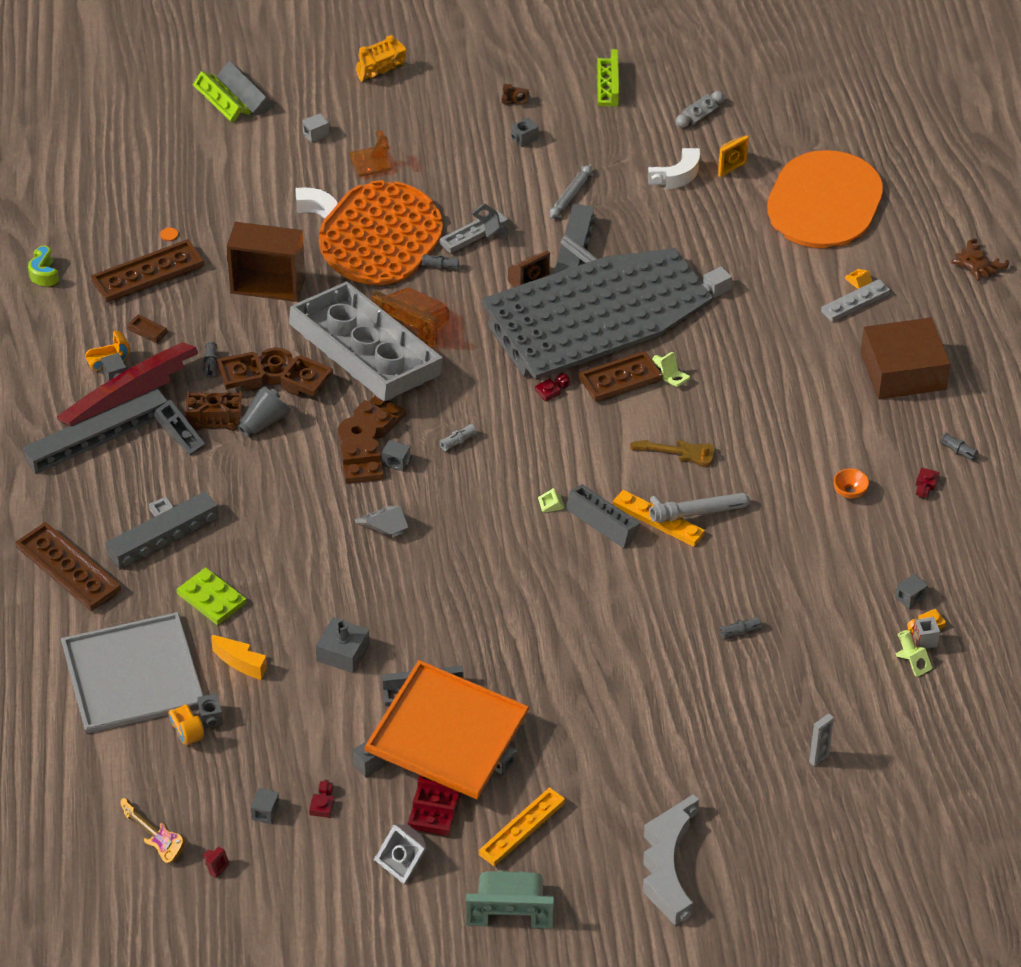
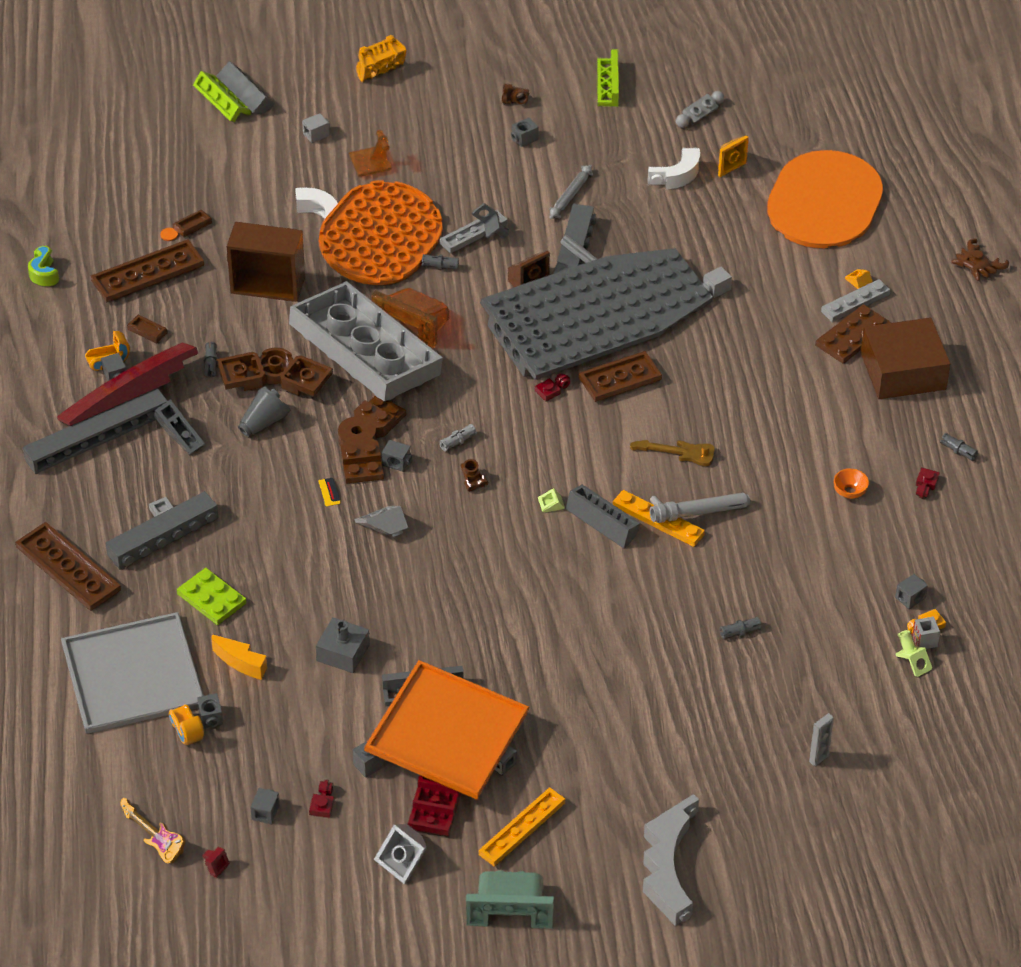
reddish brown piece [185,391,242,430] -> none
yellowish green bracket [652,352,690,387] -> none
none -> reddish brown tile [173,209,212,237]
none -> sticker [318,478,340,506]
none -> reddish brown plate [461,459,489,492]
none -> reddish brown plate [815,304,891,364]

